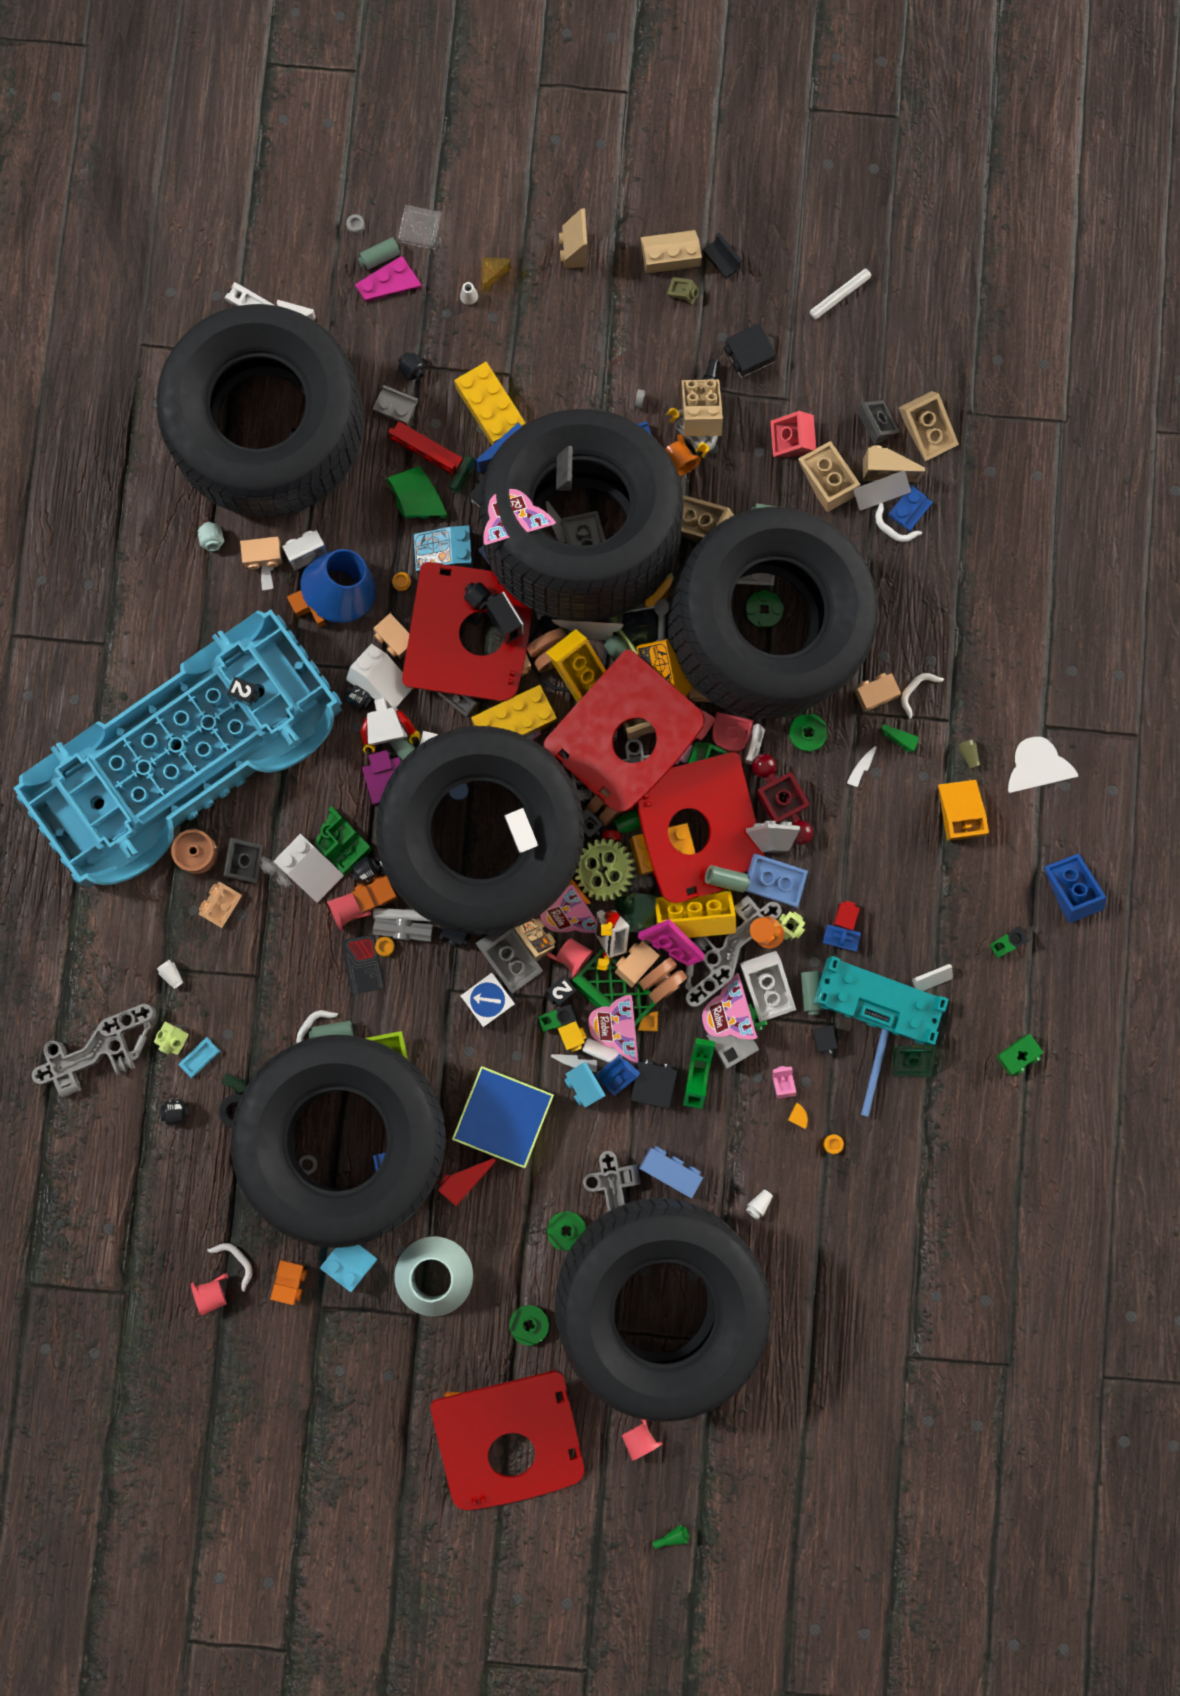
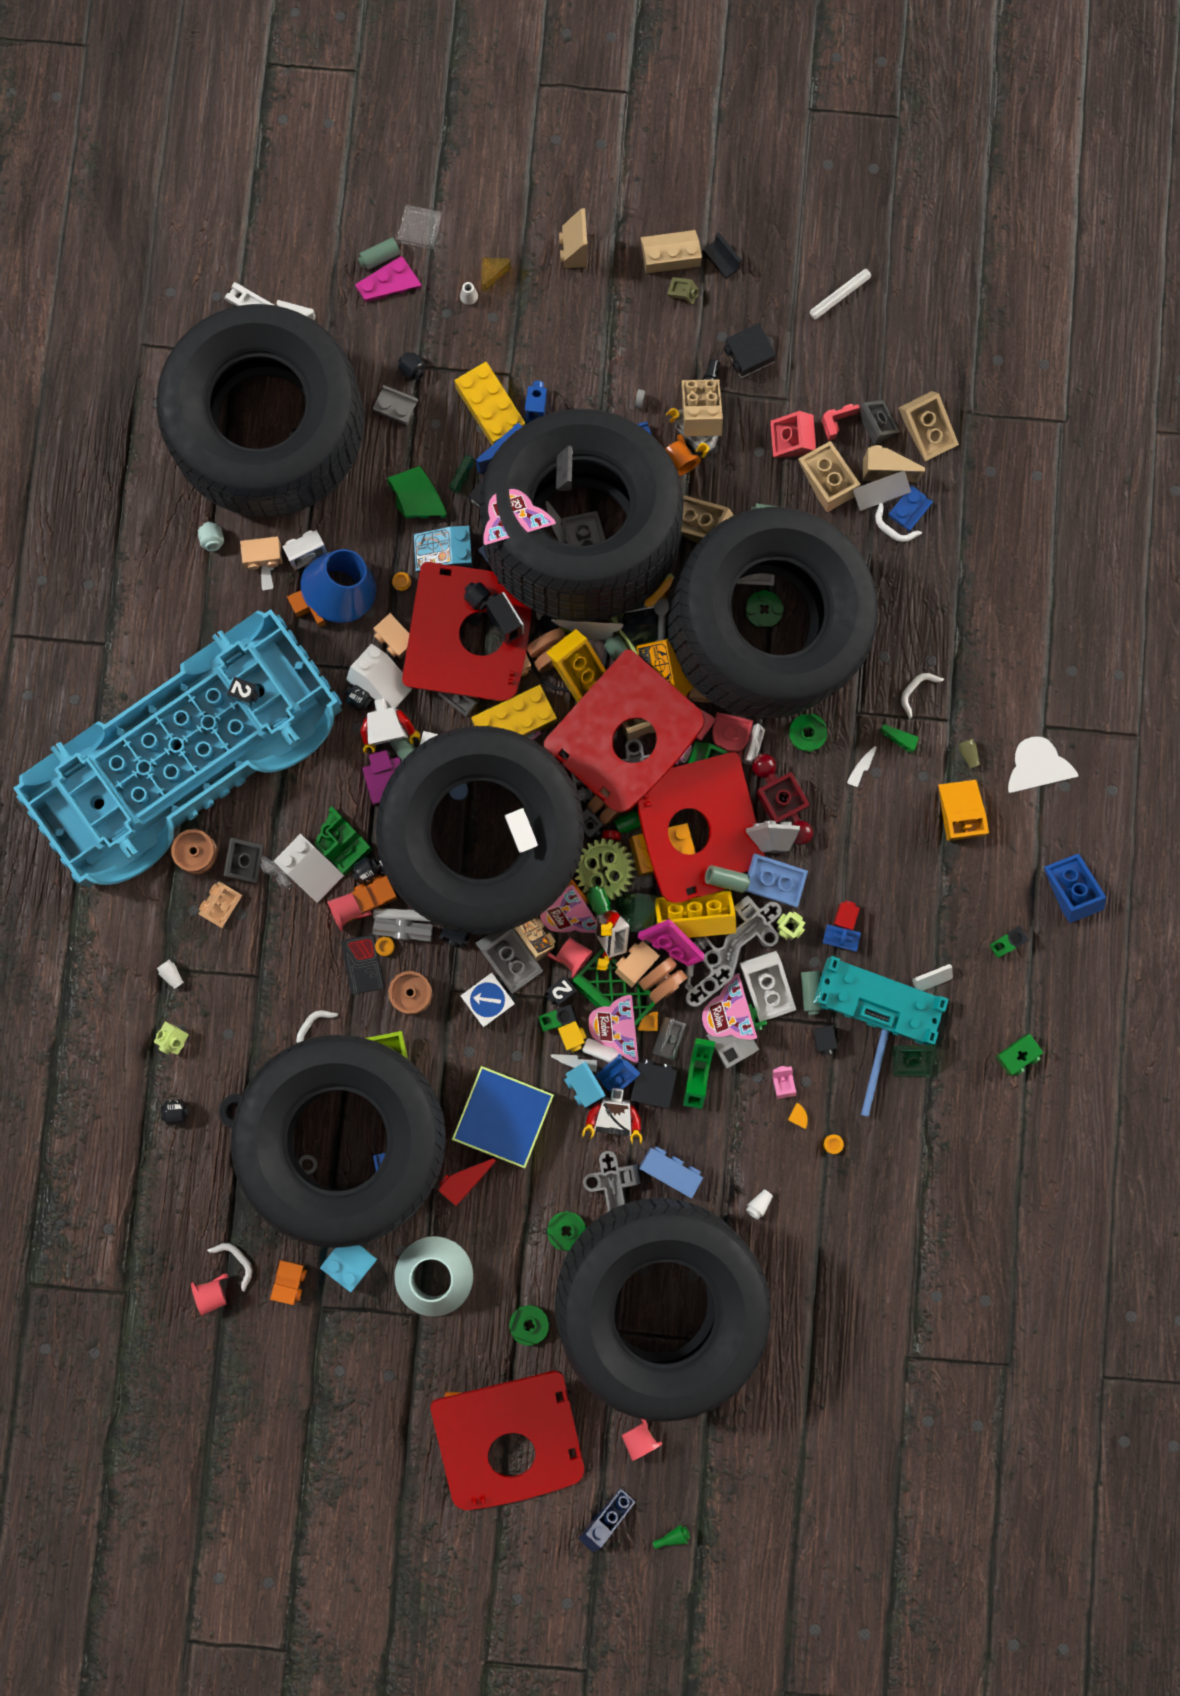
light grey beam [32,1004,156,1098] -> none
medium azure tile [178,1037,221,1078] -> none
clear green pin [221,1073,248,1094] -> none
sand green brick [309,1020,354,1039] -> none
light grey tile [346,214,365,235] -> none
red fence [388,422,463,476] -> none
orange hat [750,916,785,949] -> none
light nougat brick [855,673,901,712] -> none
none -> nougat wheel [388,971,433,1015]
none -> blue torso [525,381,547,424]
none -> dark blue slope [578,1489,635,1552]
none -> torso [582,1088,642,1145]
none -> green brick [586,885,611,915]
none -> flat silver slope [652,1017,686,1061]
none -> coral bracket [821,404,860,441]

